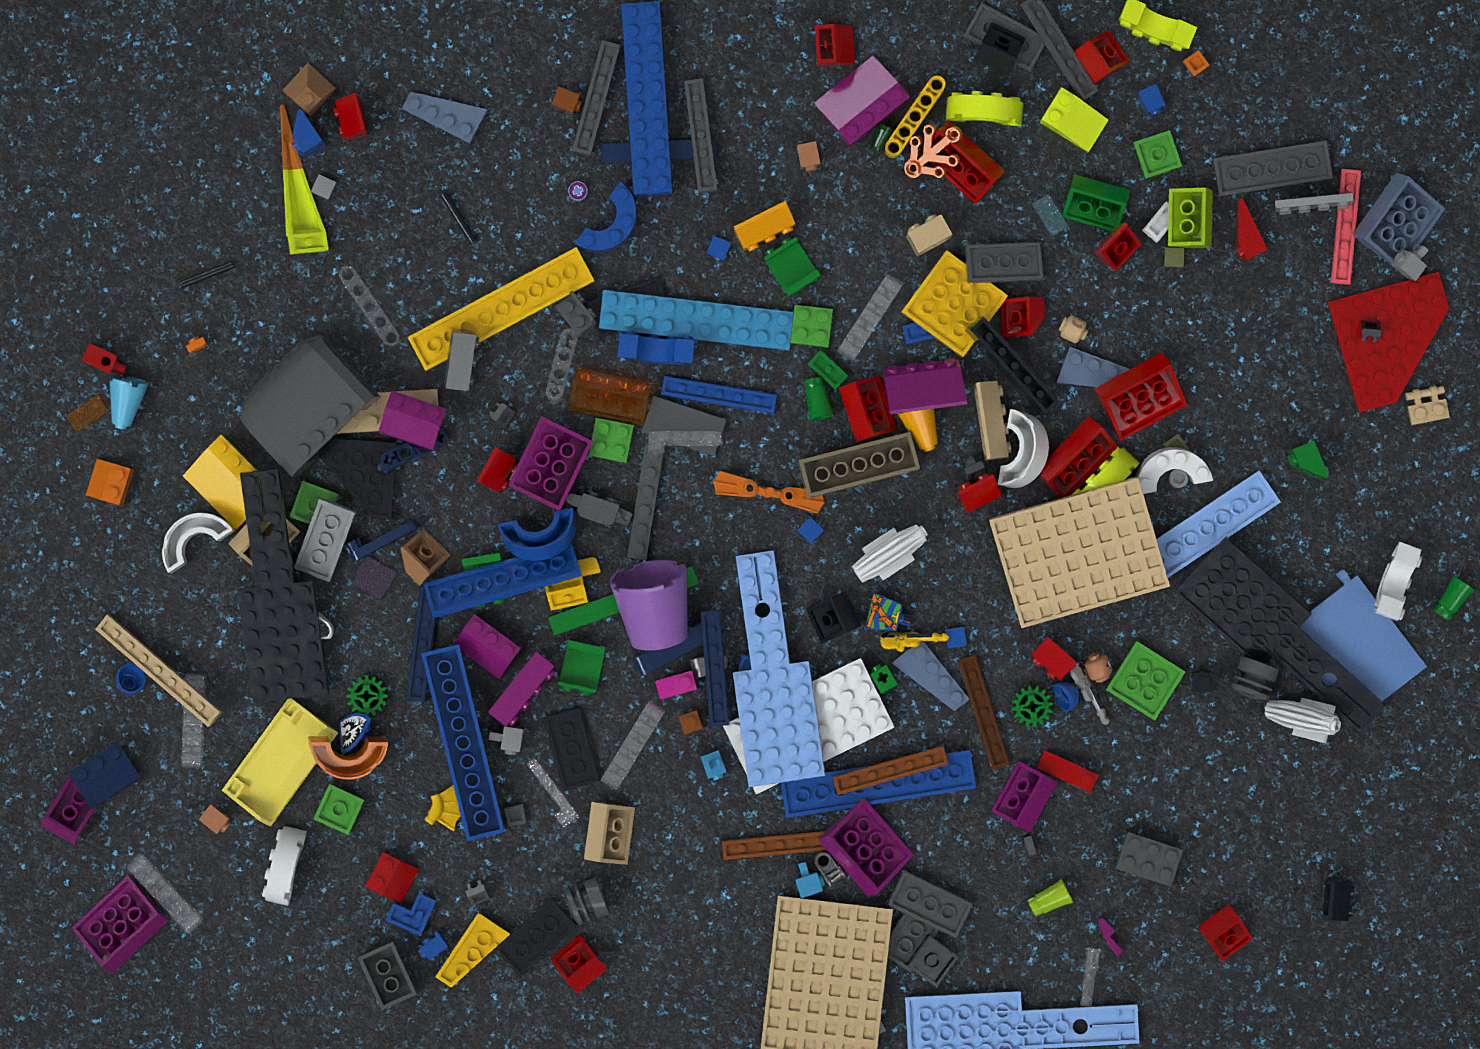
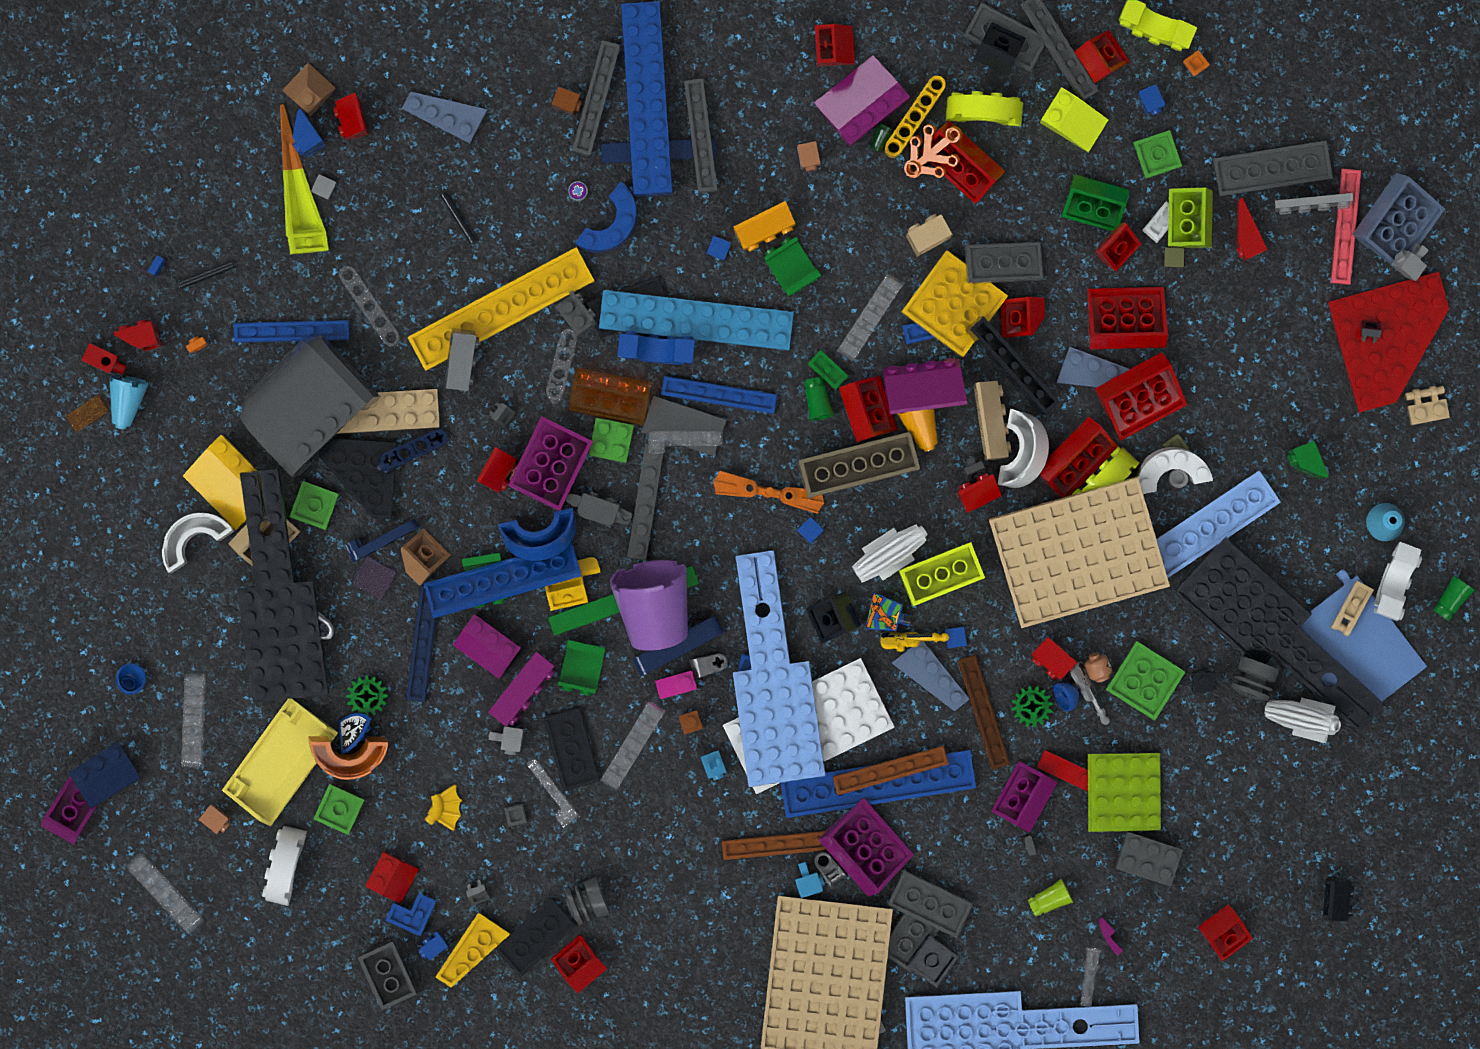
magenta slope [72,875,169,974] -> none
orange slope [86,459,134,506] -> none
tan plate [95,615,222,727] -> none
light grey plate [294,497,356,582] -> none
magenta slope [378,390,446,451] -> none
blue brick [421,644,505,841] -> none
tan slope [584,802,635,865] -> none
dark blue tile [701,610,730,727] -> none
bright green plate [790,305,833,348] -> none
green brick [869,663,898,694] -> none
clear light blue plate [1032,194,1068,237] -> none
tan head [1059,315,1088,343] -> none
none -> red slope [114,319,162,352]
none -> blue tile [147,255,166,277]
none -> blue tile [234,320,350,343]
none -> neon yellow brick [899,542,985,607]
none -> red slope [1087,287,1168,349]
none -> lime plate [1088,753,1161,832]
none -> tan plate [1330,581,1373,637]
none -> medium azure cone [1366,503,1405,541]

